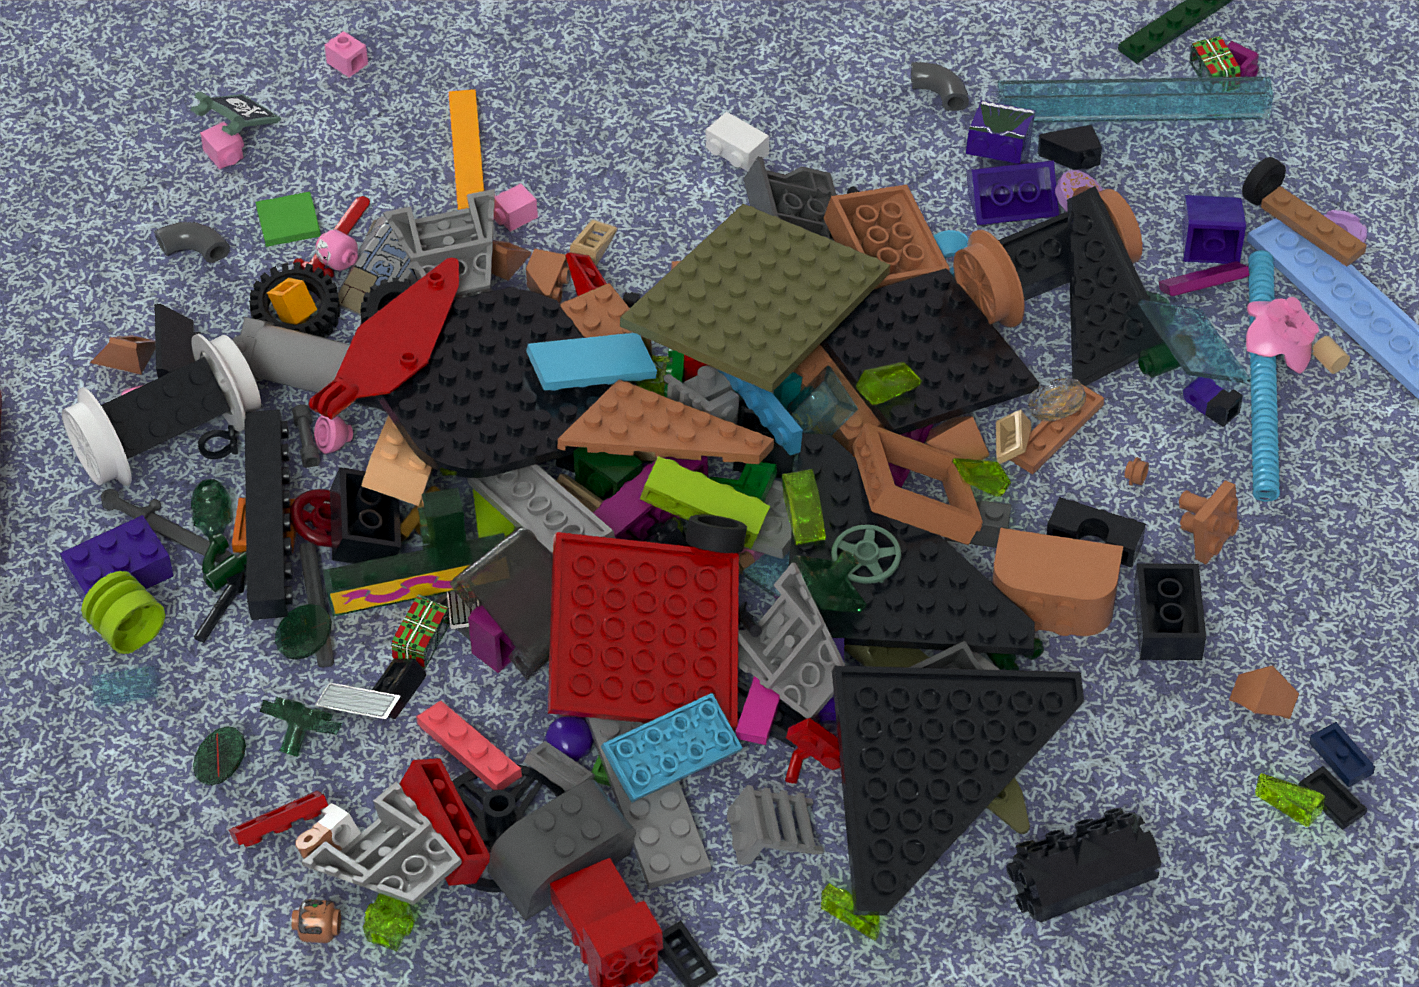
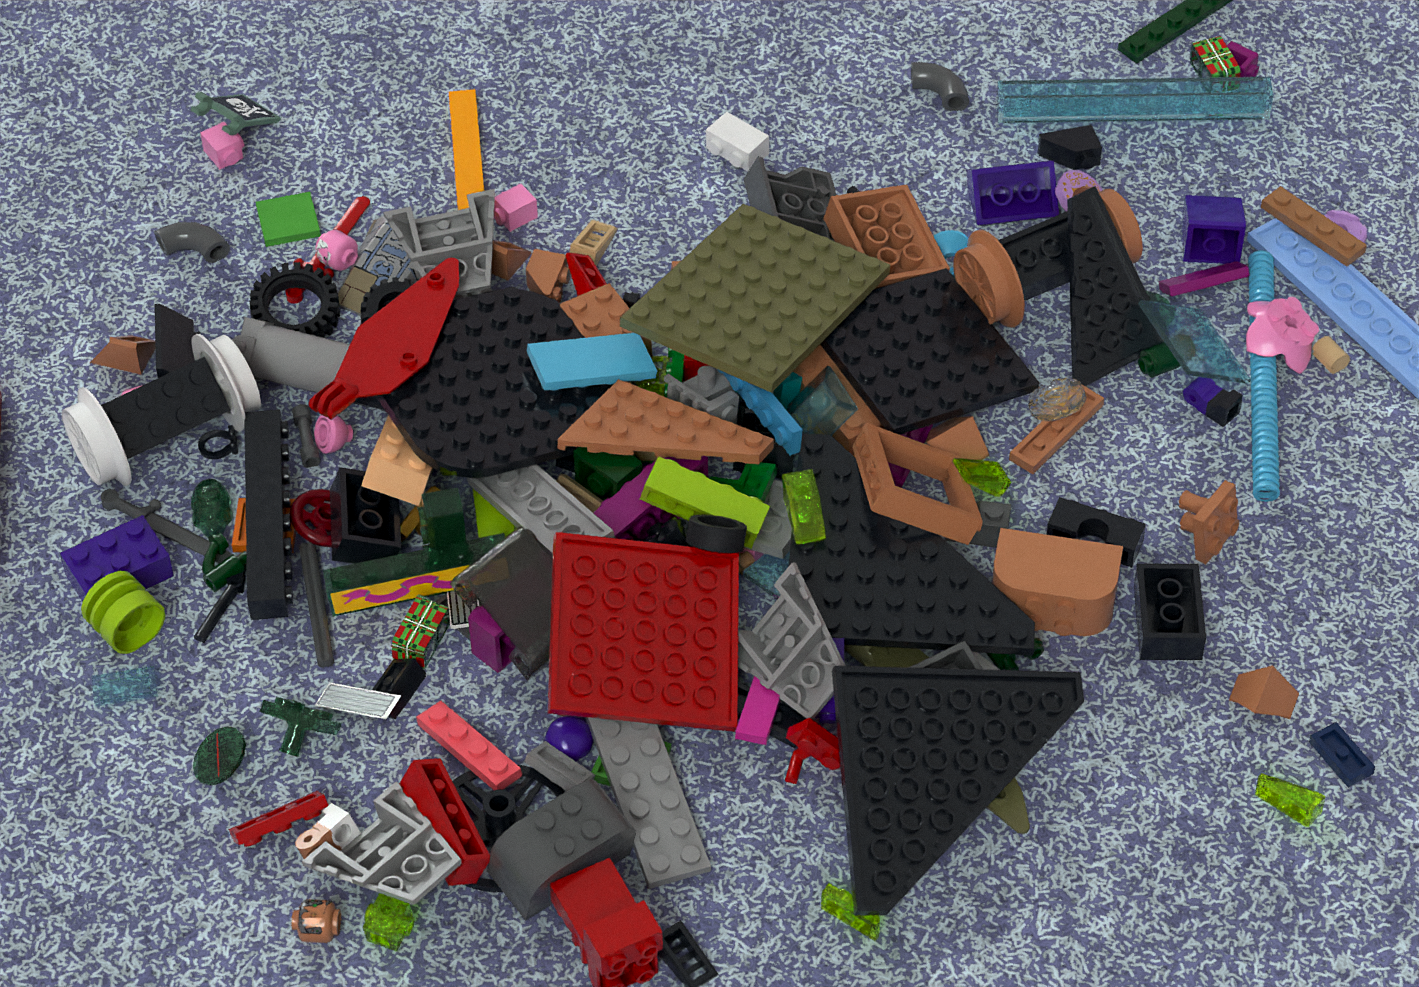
light orange brick [267,278,318,325] -> none
clear green piece [275,604,332,660] -> none
bright pink brick [324,31,368,77] -> none
medium azure tile [601,693,743,803] -> none
light grey plate [727,785,824,865] -> none
black piece [738,602,762,637] -> none
clear green plate [789,551,867,613] -> none
sand green wheel [831,525,901,584] -> none
clear neon green slope [856,362,922,405] -> none
dark purple slope [966,101,1035,164] -> none
tan slope [996,409,1031,464] -> none
black brick [1006,808,1161,922] -> none
nougat plate [1124,457,1149,486] -> none
black tyre [1242,157,1286,206] -> none
black tile [1298,766,1367,830] -> none

